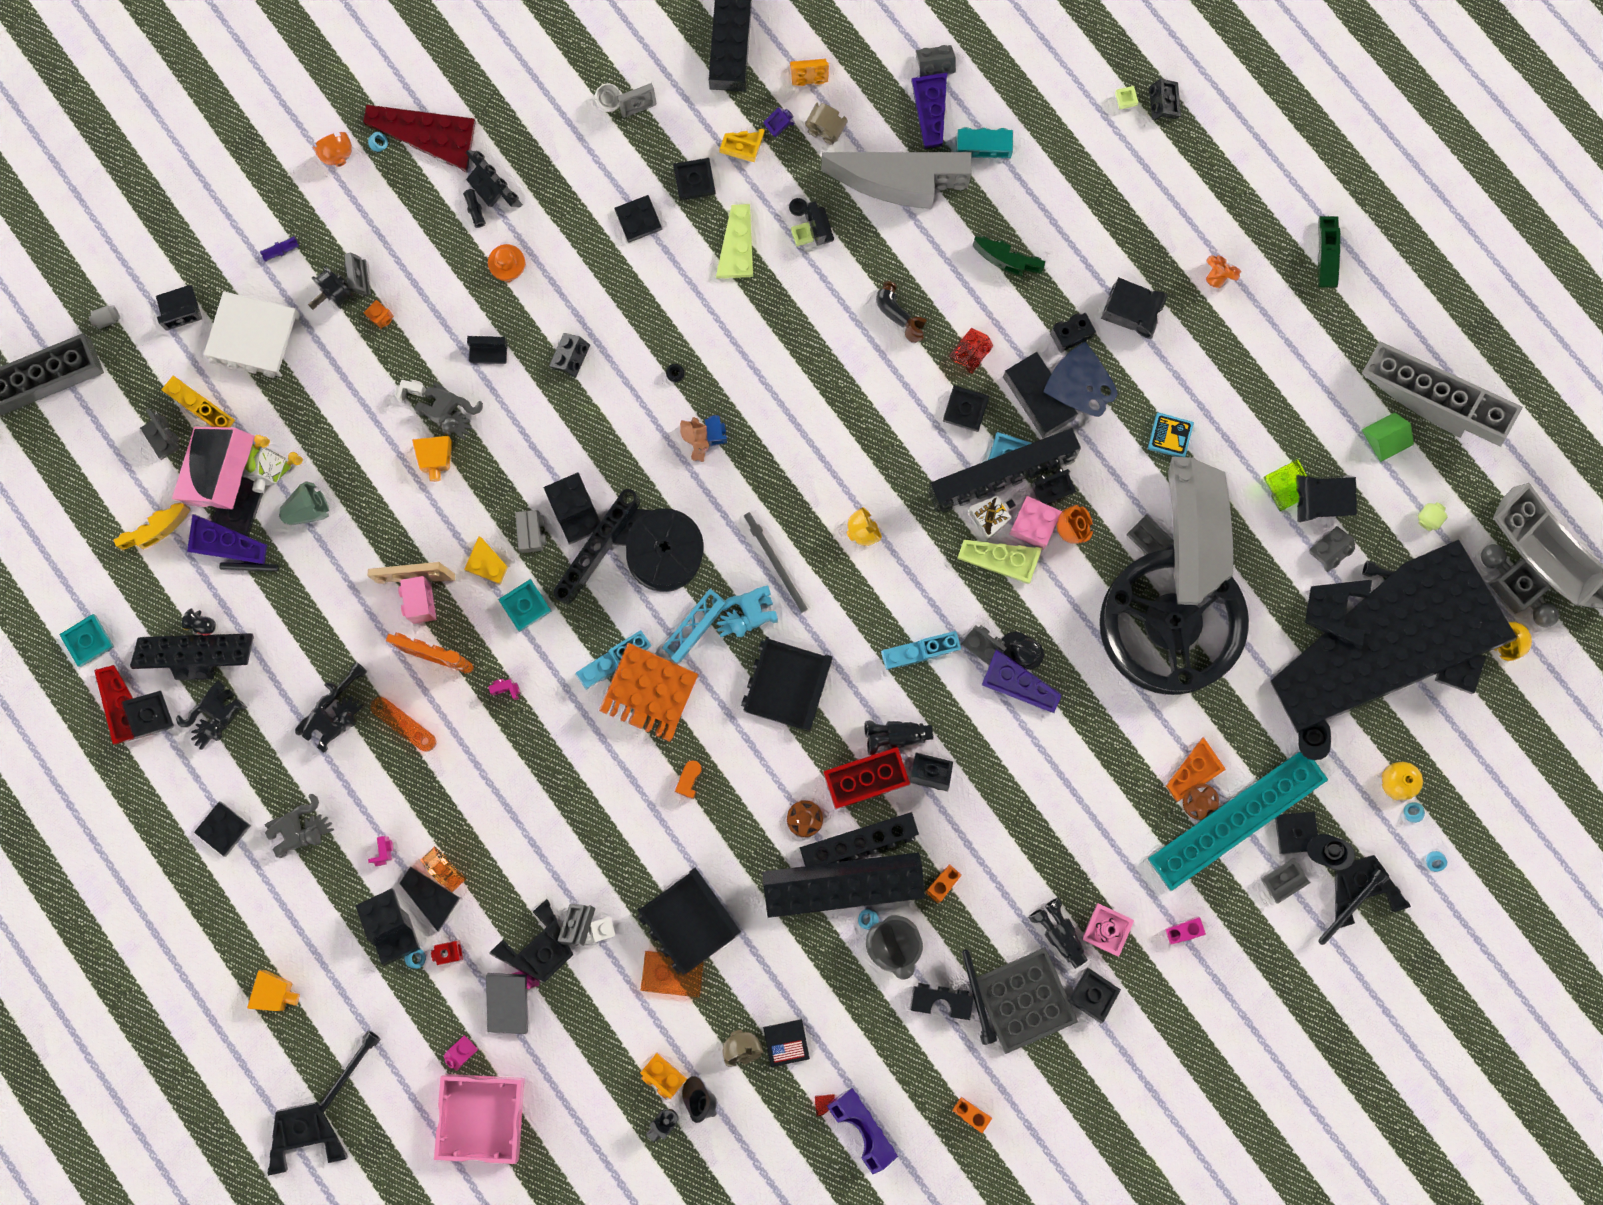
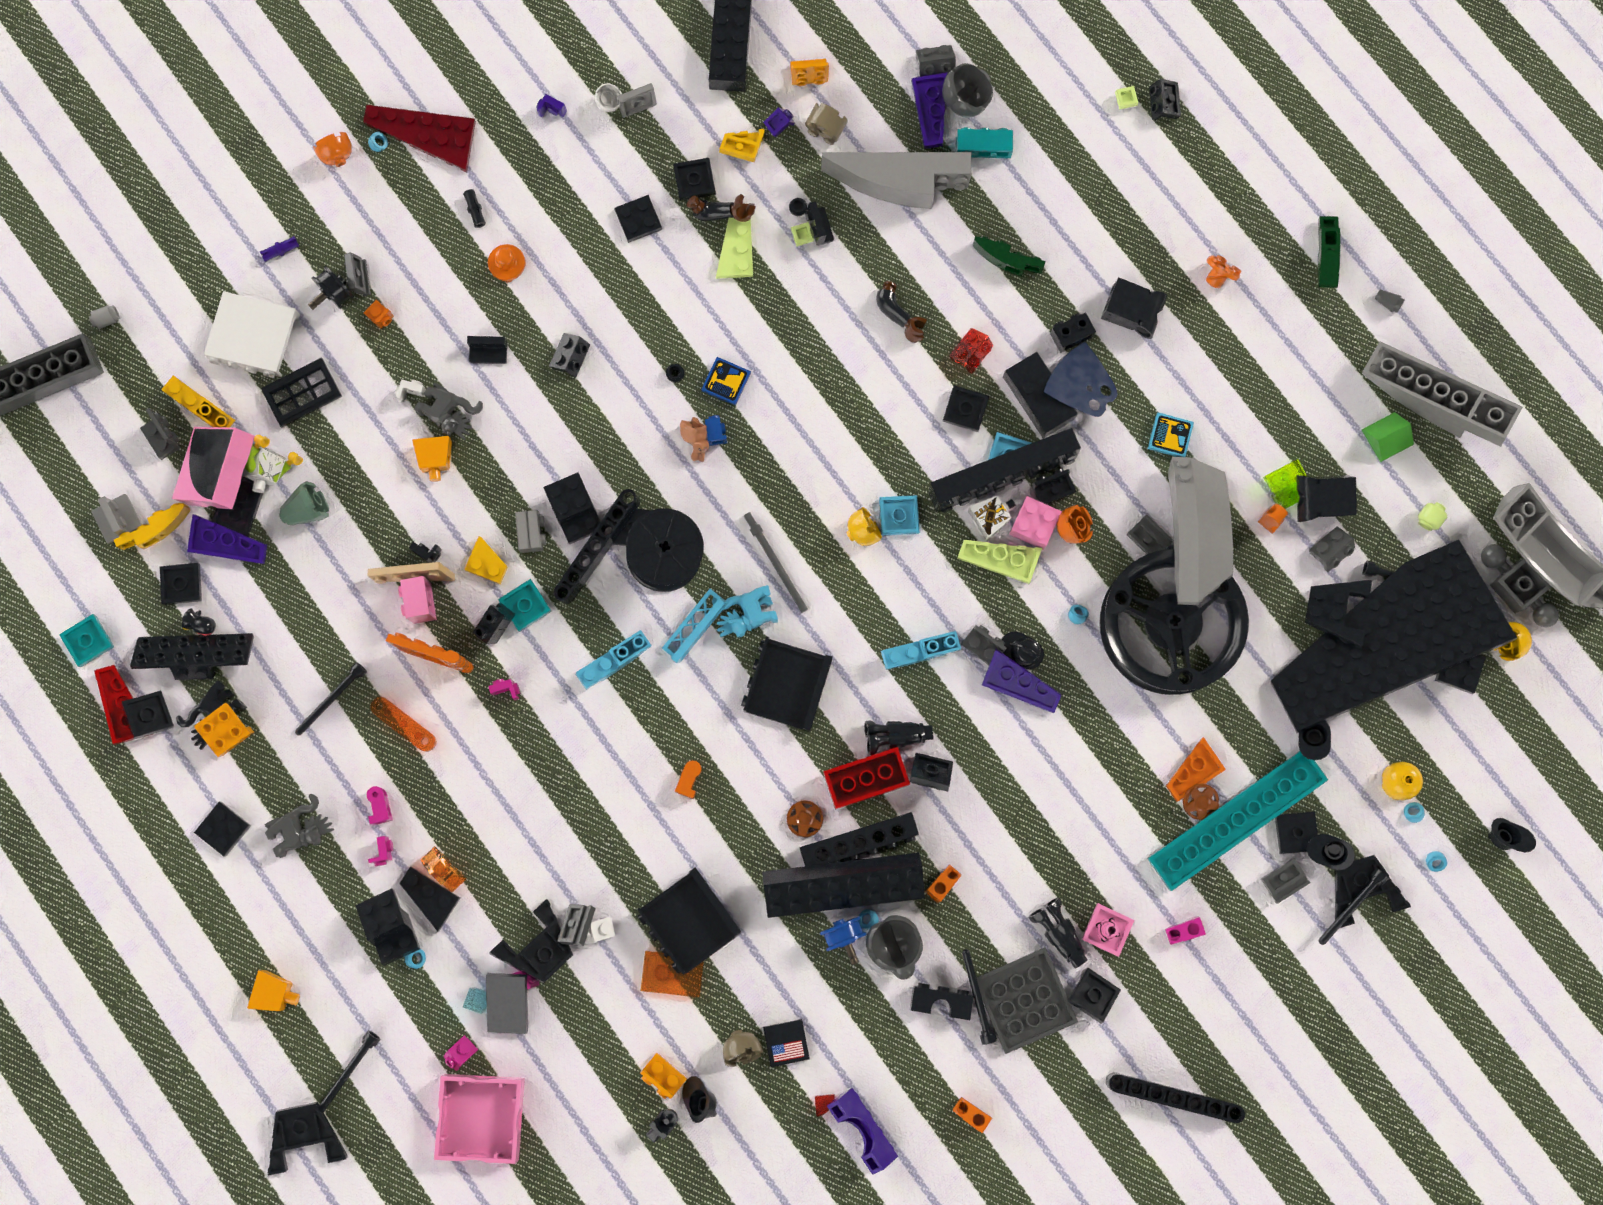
black bracket [156,285,202,331] -> none
black bar [219,562,279,572] -> none
black animal [295,682,364,753] -> none
red brick [431,940,463,965] -> none
black bracket [465,150,523,207] -> none
orange hinge [599,643,699,742] -> none
none -> light grey bracket [91,494,142,544]
none -> black tile [159,563,202,605]
none -> light orange bracket [194,703,254,757]
none -> black piece [261,357,342,428]
none -> dark pink leg [367,786,393,825]
none -> black bracket [409,541,442,563]
none -> clear light blue panel [463,987,487,1014]
none -> black hips [473,603,515,644]
none -> dark purple bracket [536,94,567,118]
none -> piece [687,194,756,222]
none -> tile [701,357,751,406]
none -> blue wheel [820,916,867,965]
none -> medium azure tile [879,495,920,536]
none -> dark grey piece [942,63,993,118]
none -> medium azure piece [1068,605,1089,624]
none -> black beam [1106,1072,1245,1123]
none -> orange leg [1258,504,1288,534]
none -> dark grey cone [1375,289,1405,313]
none -> black piece [1488,818,1536,853]

